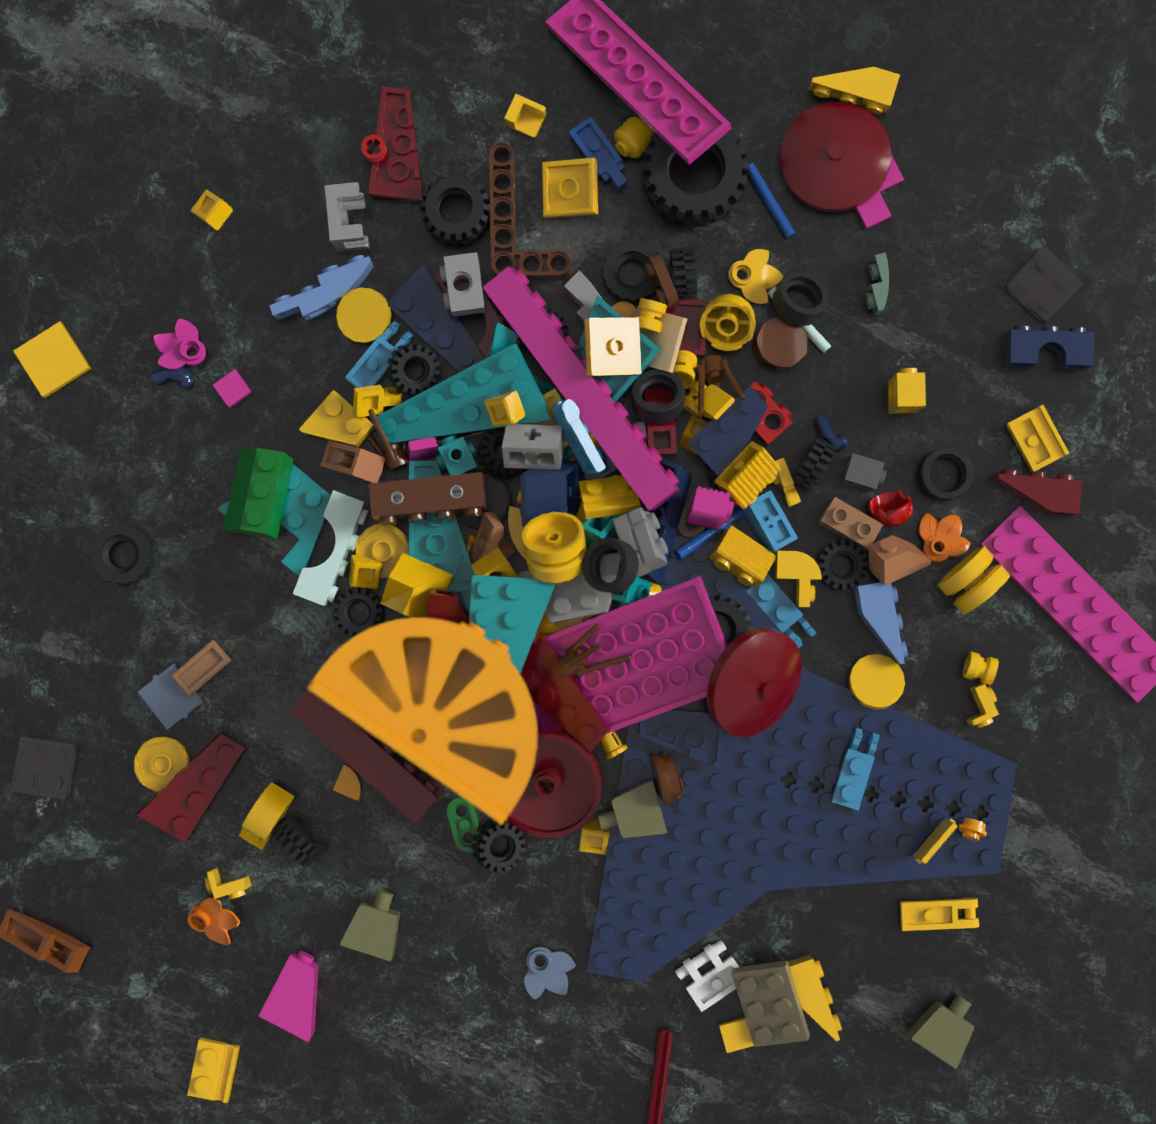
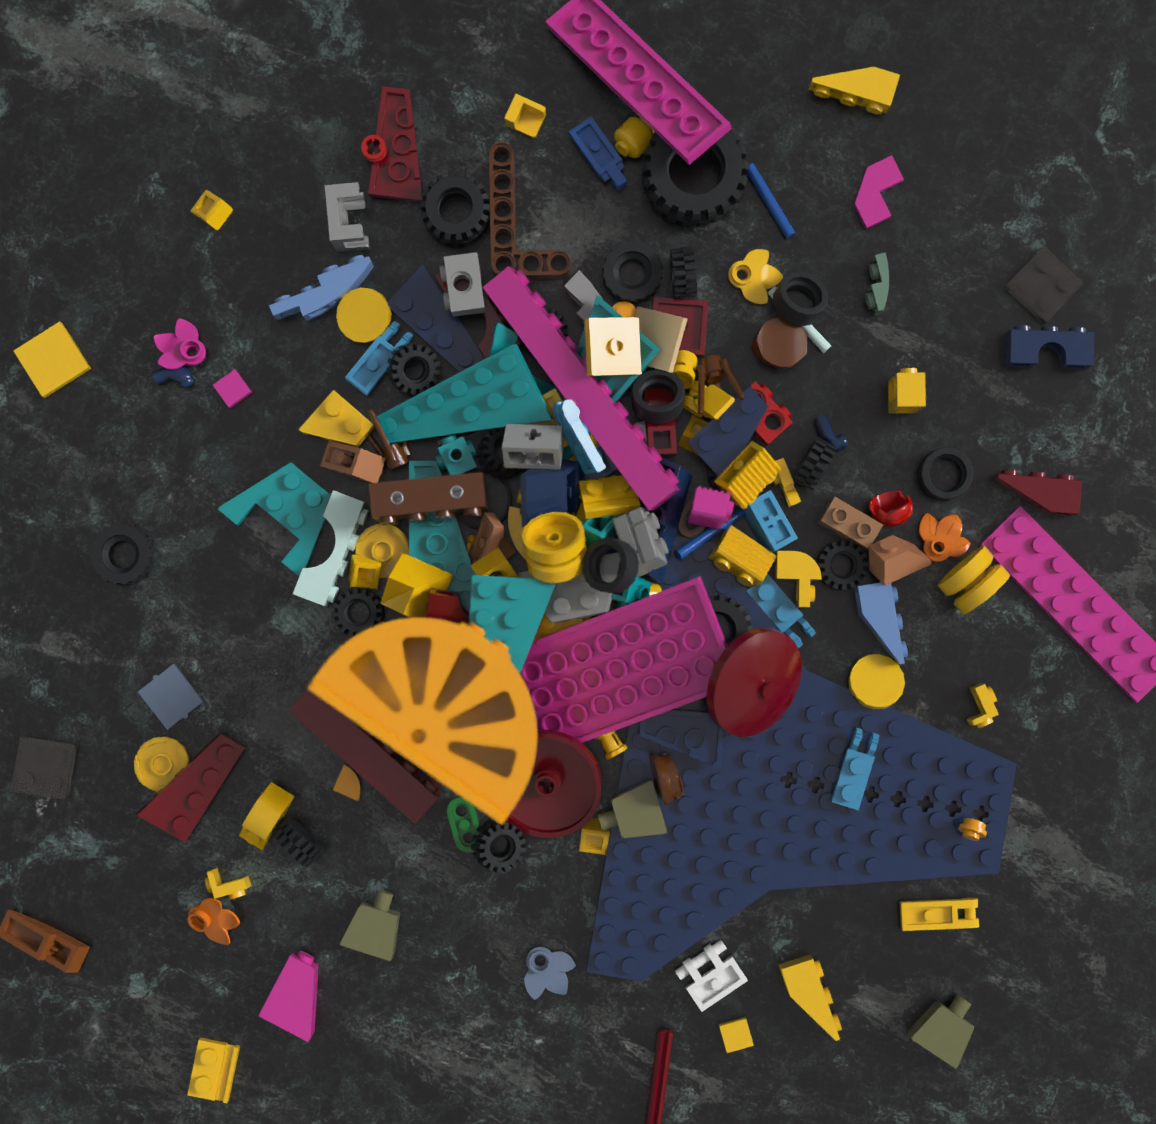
medium nougat tile [171,640,232,697] -> none
green slope [223,448,294,540] -> none
yellow plate [353,385,402,418] -> none
dark pink tile [407,437,438,461] -> none
yellow slope [484,391,525,427] -> none
dark red wing [520,635,610,752] -> none
yellow plate [542,158,598,219] -> none
reddish brown plant [558,624,632,677] -> none
yellow wheel [635,298,667,332] -> none
reddish brown plate [644,252,679,308] -> none
yellow cylinder [699,294,756,351] -> none
dark tan plate [732,961,810,1047] -> none
dark red dish [780,102,891,212] -> none
dark grey brick [841,453,887,492] -> none
yellow piece [913,818,958,864] -> none
yellow wheel [962,651,999,685] -> none
yellow plate [1005,405,1069,472] -> none

